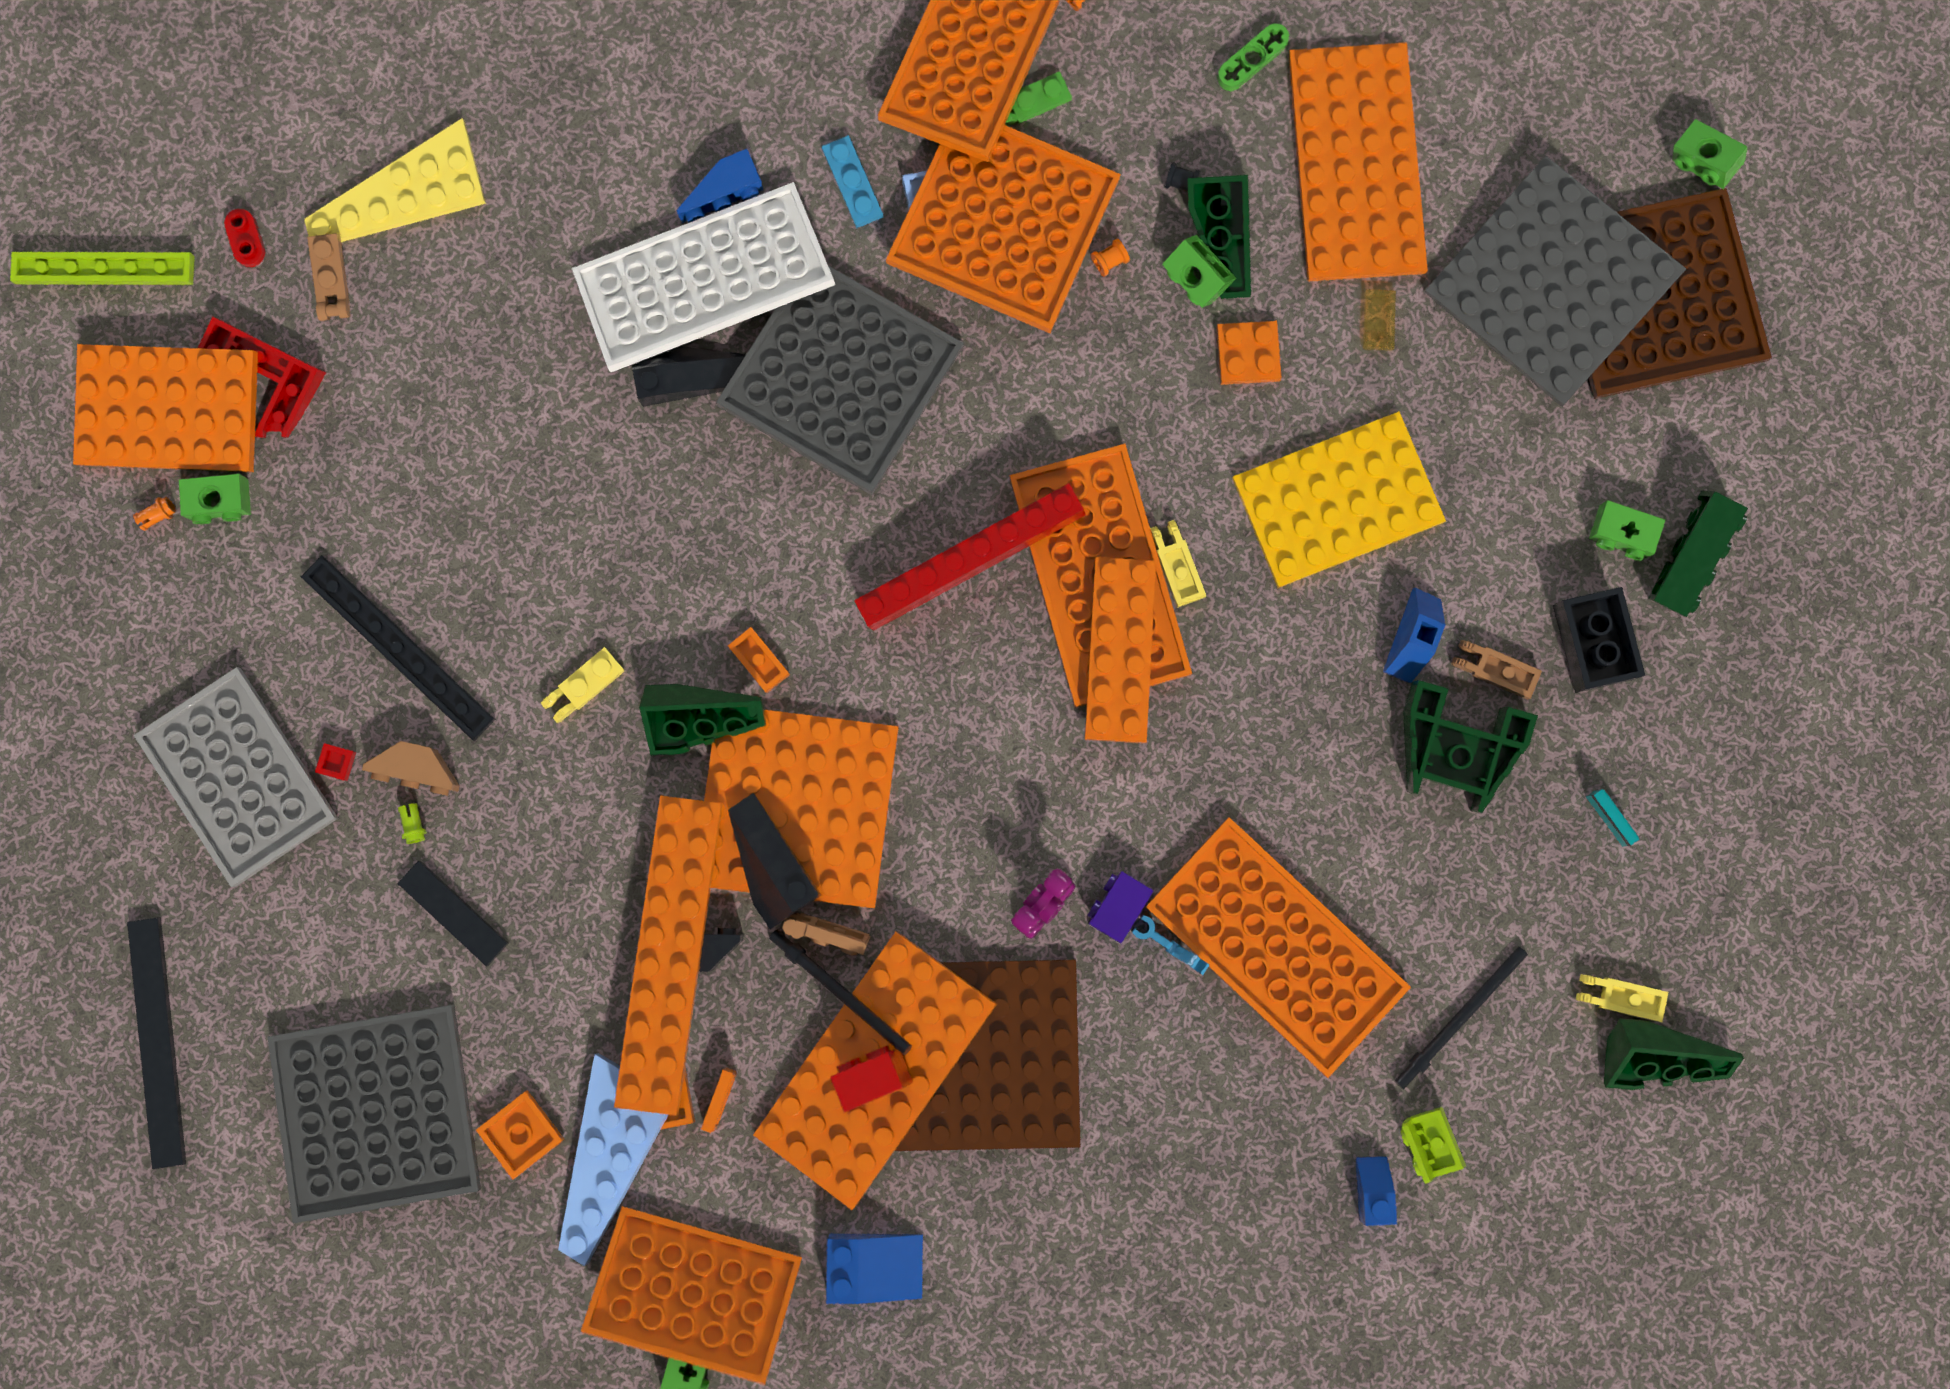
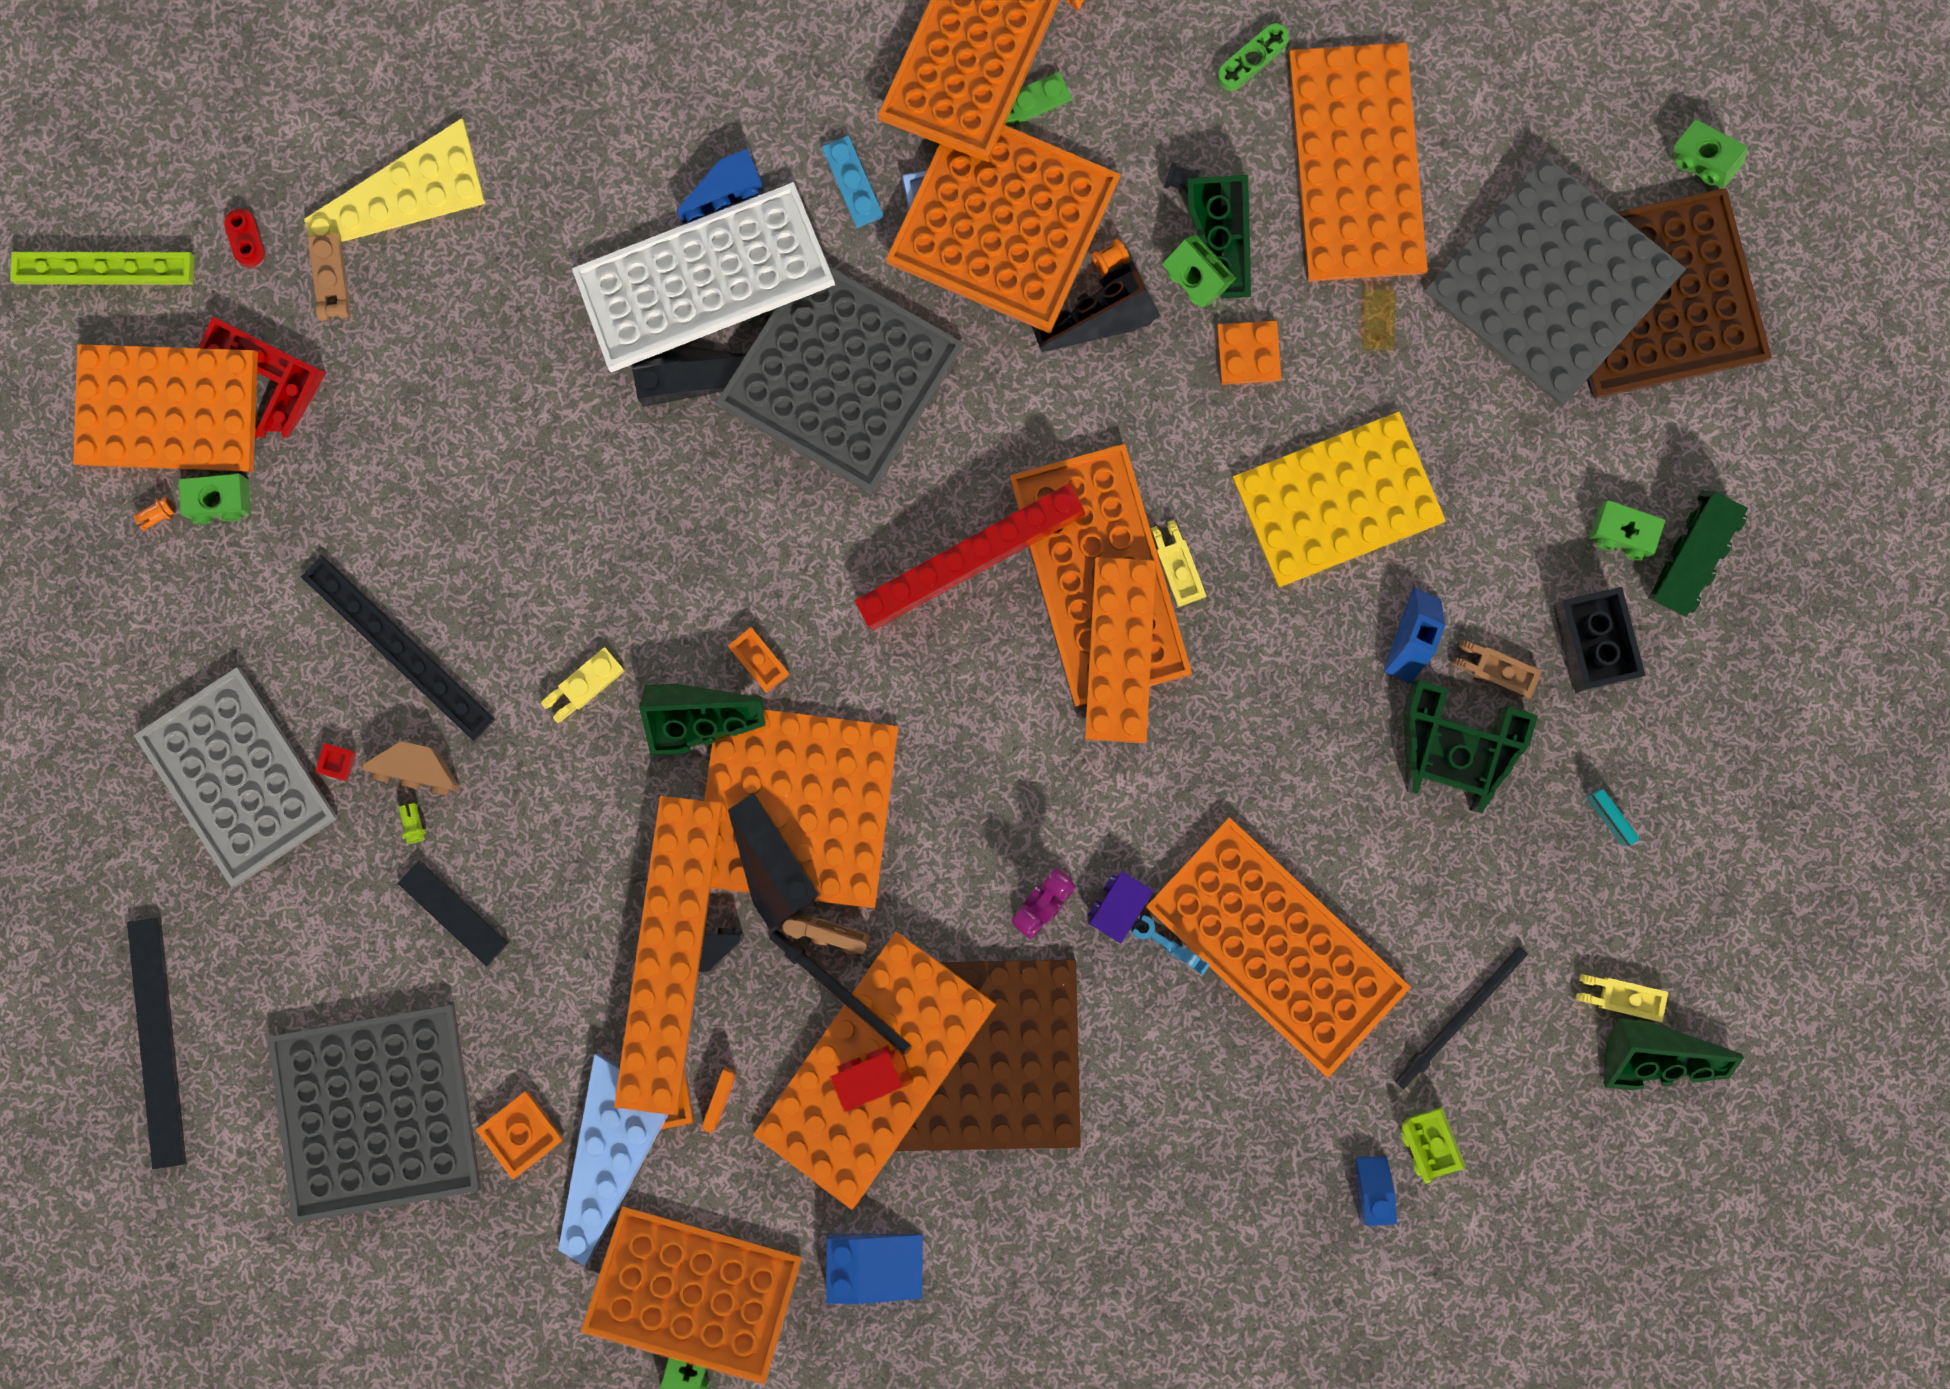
none -> black wedge [1034,261,1161,352]

